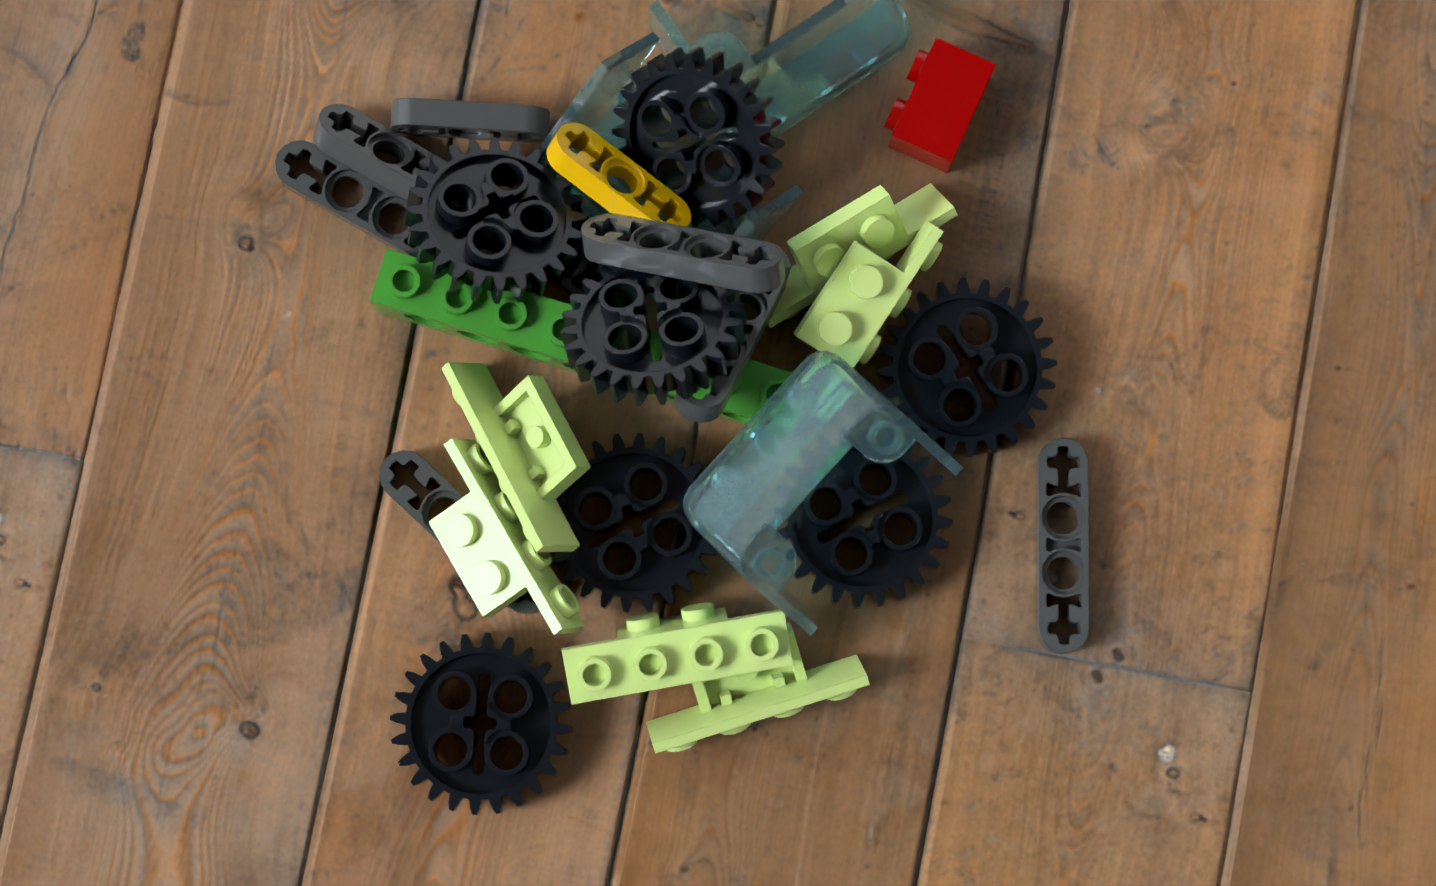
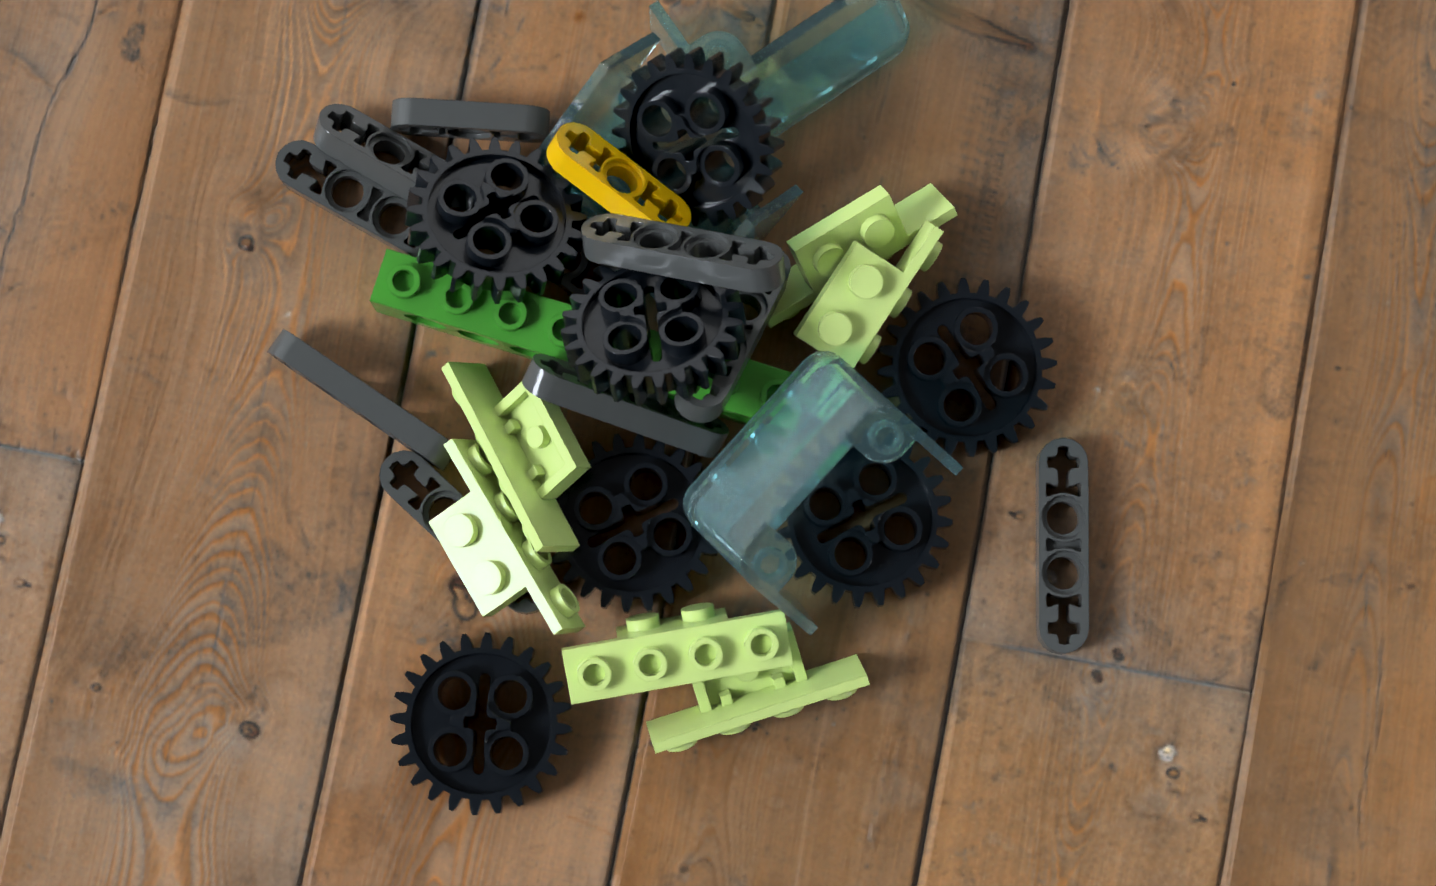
red brick [884,37,996,173] -> none
none -> dark grey beam [267,329,452,471]
none -> dark grey beam [522,354,729,458]

